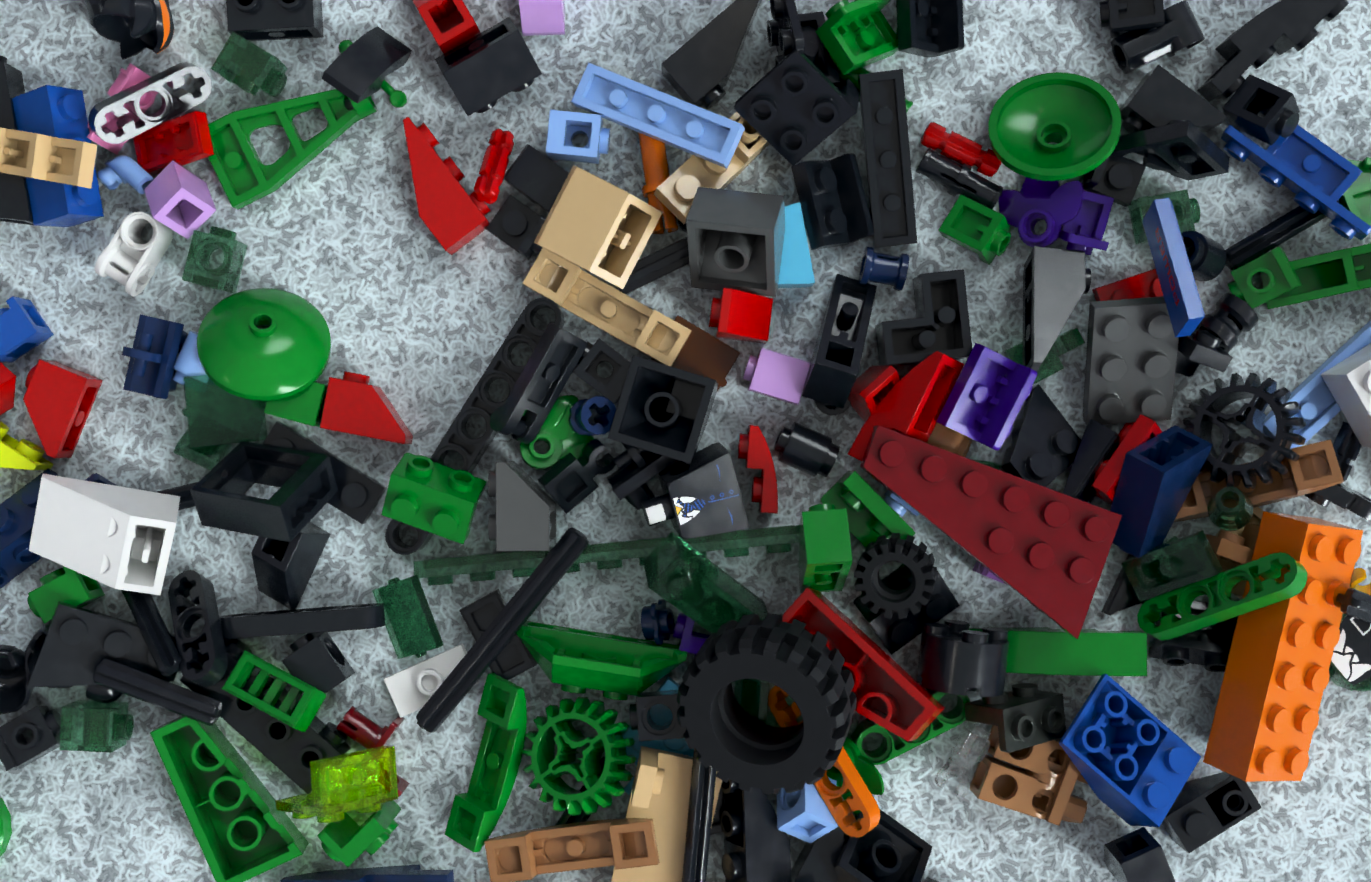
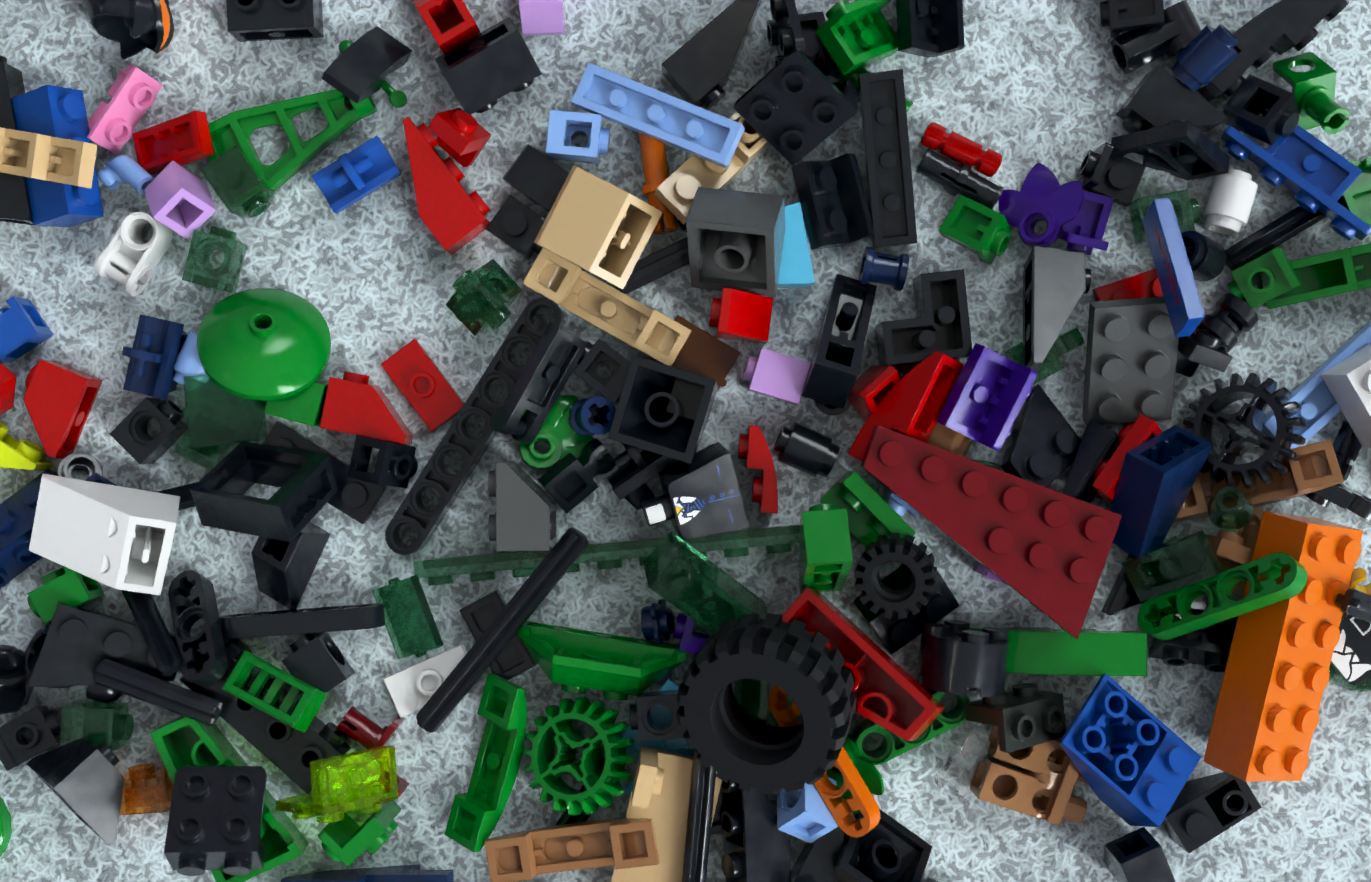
beam [89,62,212,144] -> none
clear green brick [211,32,288,97] -> none
green bracket [381,453,486,544] -> none
red axle [474,128,514,204] -> none
green dish [988,72,1121,181] -> none
none -> slope [27,738,125,846]
none -> plate [57,453,103,480]
none -> black brick [110,397,189,464]
none -> clear orange brick [120,763,174,815]
none -> black bracket [164,766,267,876]
none -> clear green bracket [201,146,277,218]
none -> blue hips [312,136,402,214]
none -> black brick [347,435,418,489]
none -> red plate [381,339,465,432]
none -> red bracket [428,108,491,167]
none -> clear green brick [446,259,522,336]
none -> dark blue brick [1171,24,1239,91]
none -> white brick [1203,169,1258,236]
none -> green bracket [1273,52,1350,134]

